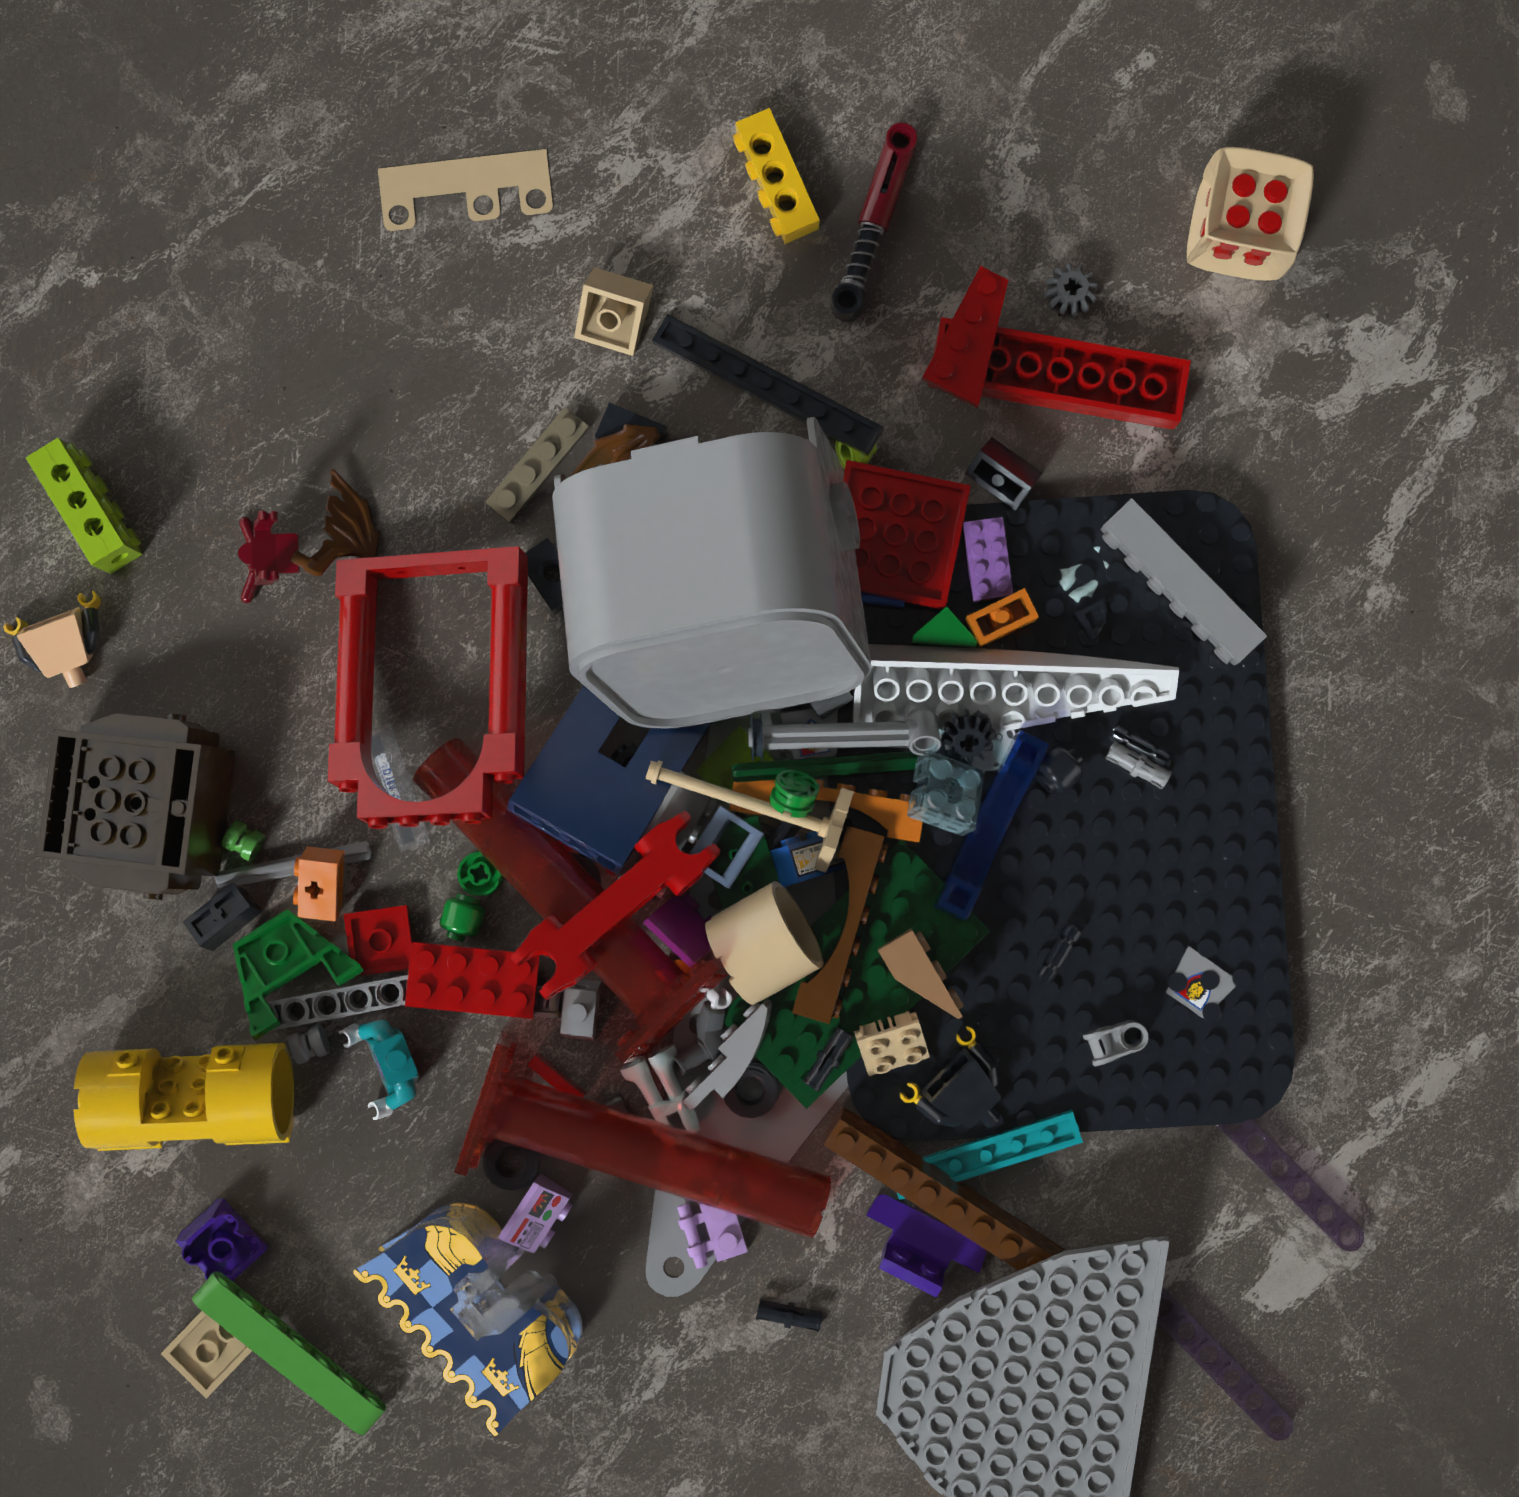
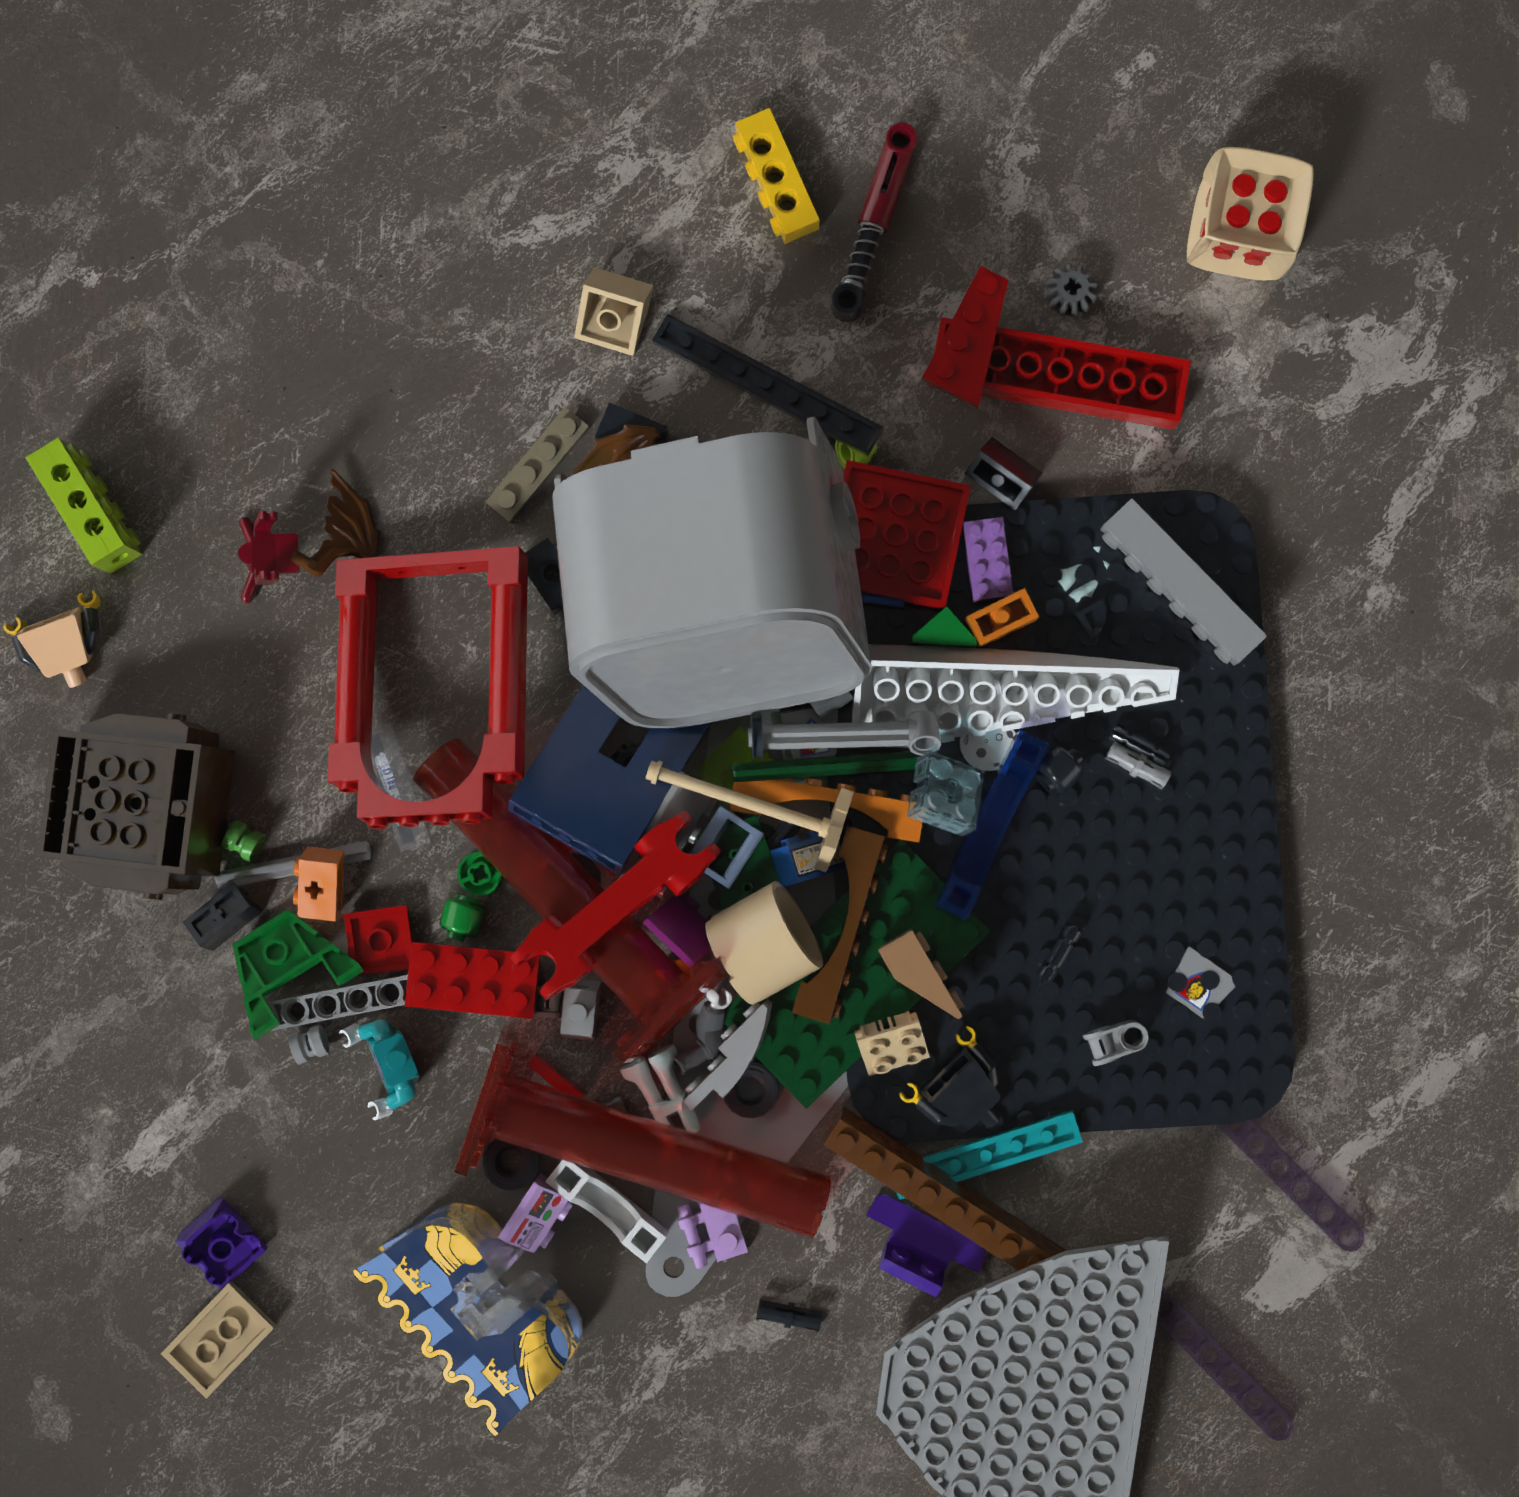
yellow cylinder [73,1043,295,1151] -> none
bright green beam [192,1271,387,1436] -> none
tan piece [378,149,553,231] -> none
green wheel [769,770,820,818] -> none
black pin [802,1026,854,1092] -> none
black gear [941,708,996,764] -> none
none -> white arch [545,1152,669,1264]

